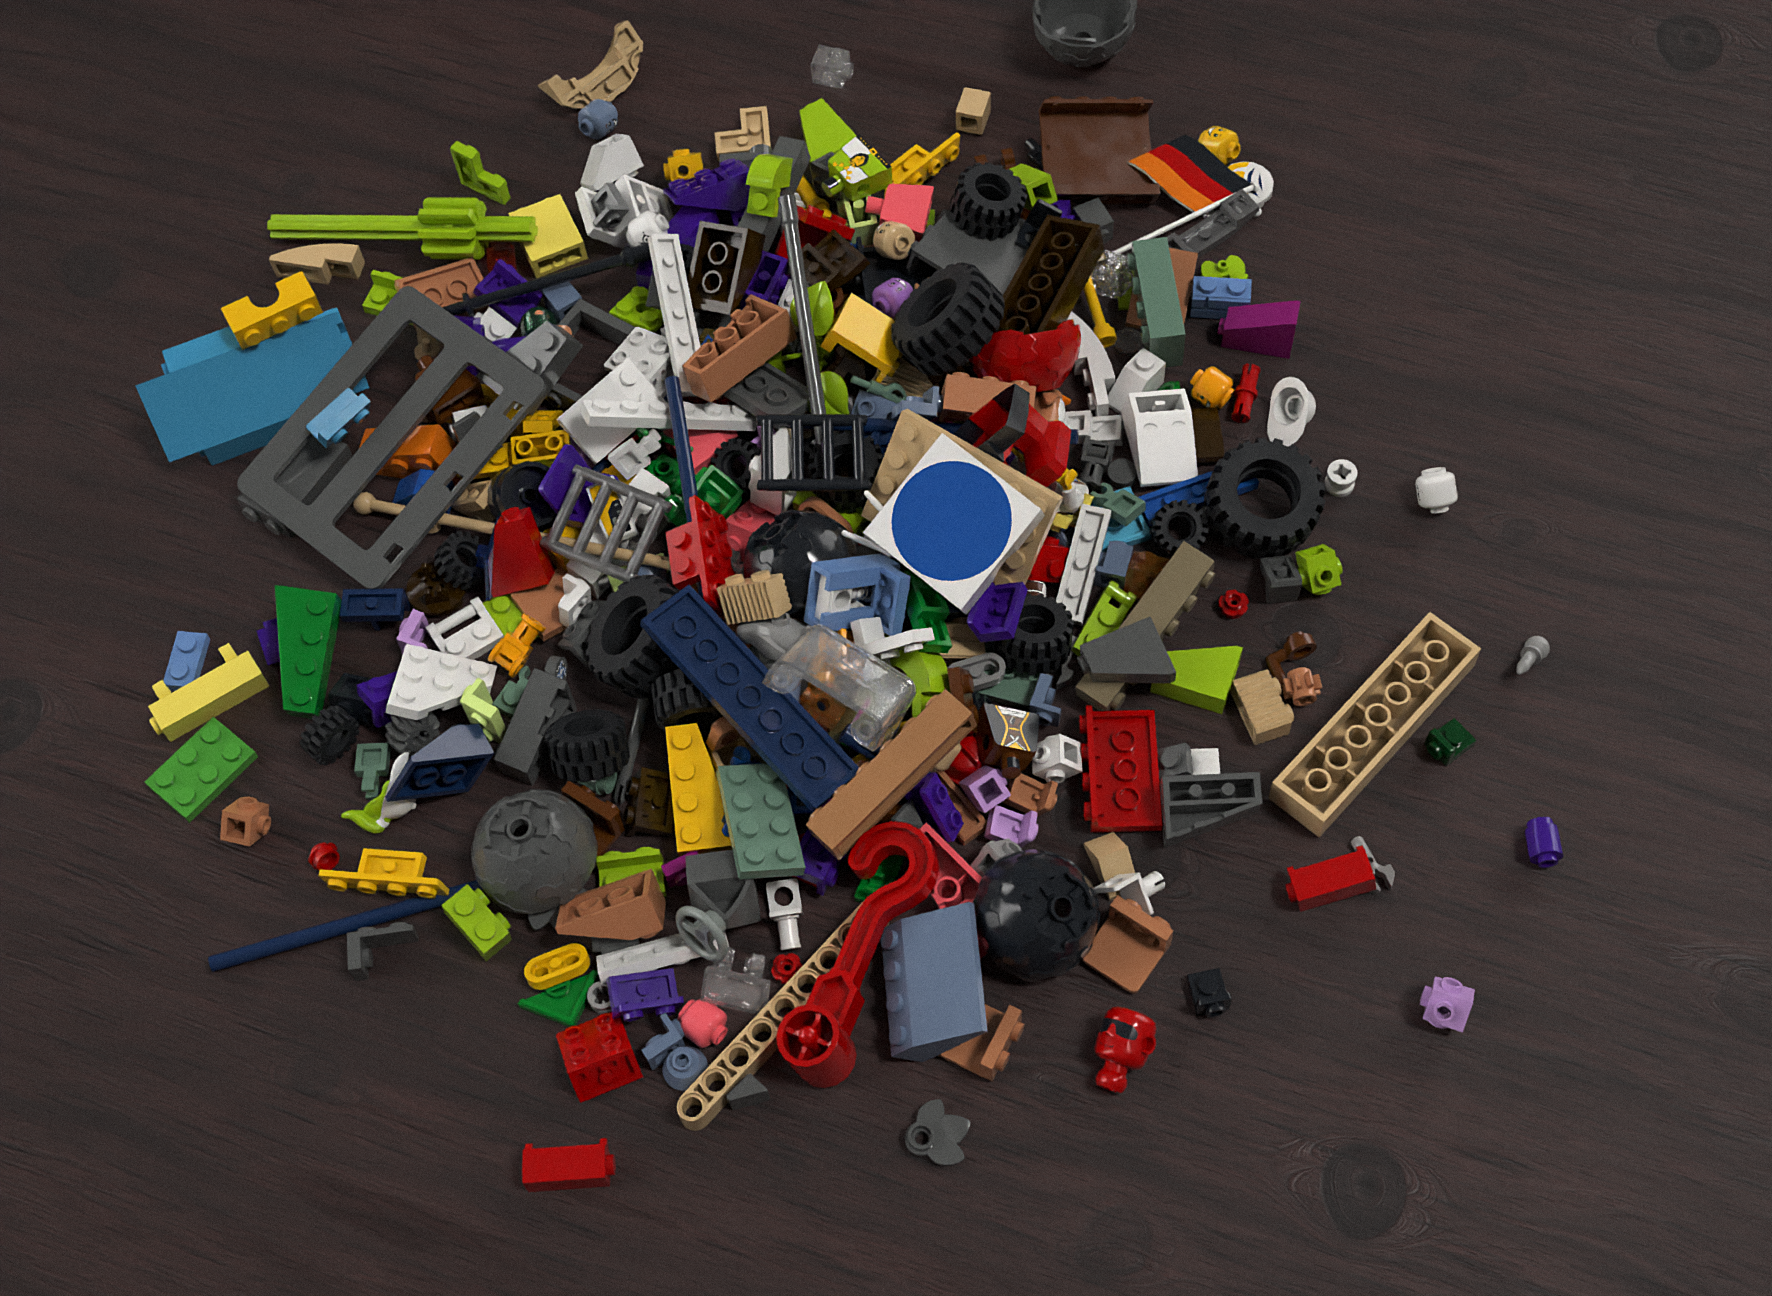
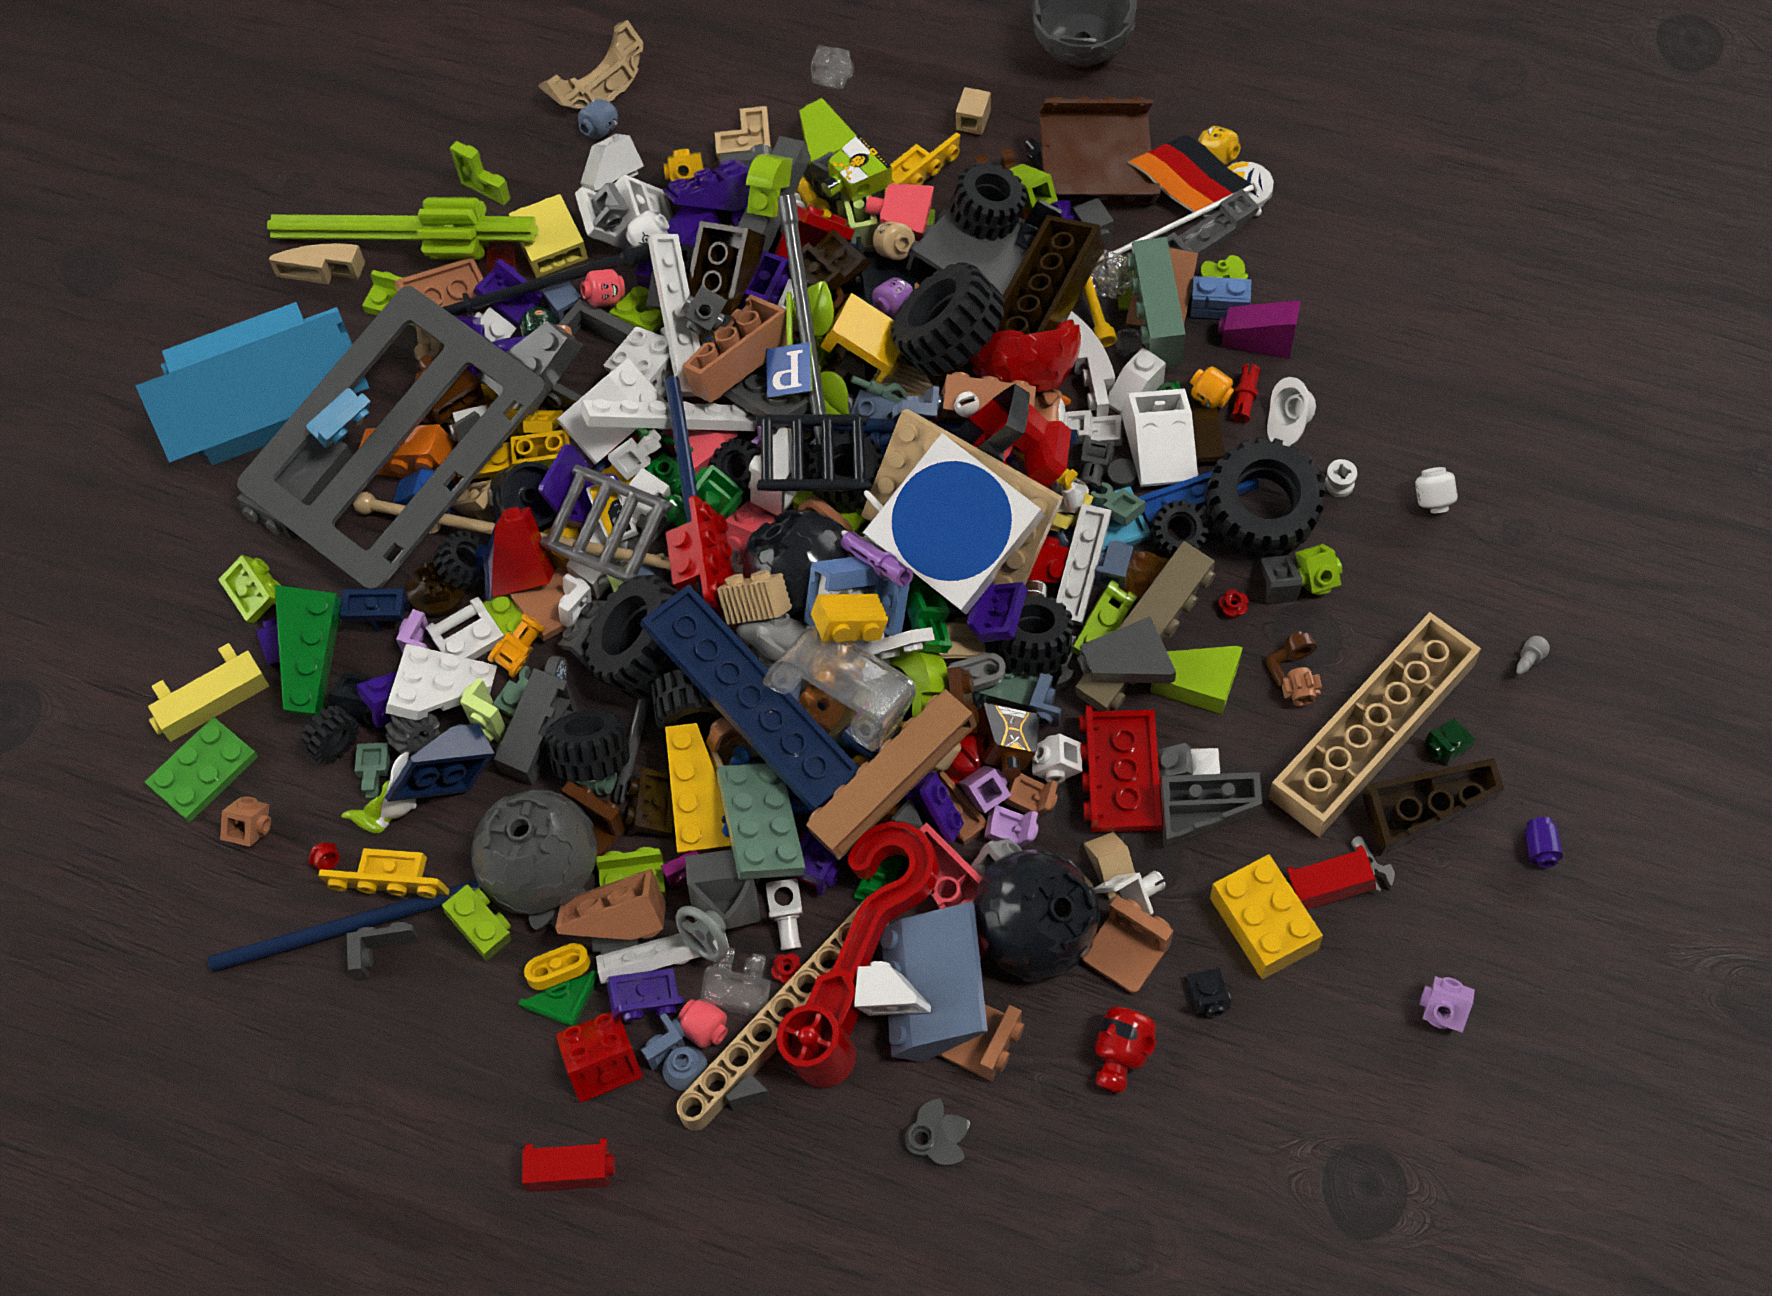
medium blue plate [163,631,210,691] -> none
yellow arch [221,271,323,350] -> none
light grey bush [587,981,612,1014] -> none
tan brick [1230,669,1294,745] -> none
none -> lime bracket [218,555,281,624]
none -> coral head [580,269,625,307]
none -> dark grey brick [681,285,727,335]
none -> piece [767,292,812,398]
none -> yellow brick [811,594,888,643]
none -> medium lavender pin [841,531,913,587]
none -> white slope [854,961,931,1016]
none -> white hinge [954,391,979,418]
none -> yellow brick [1210,854,1323,980]
none -> dark brown wedge [1362,758,1504,856]

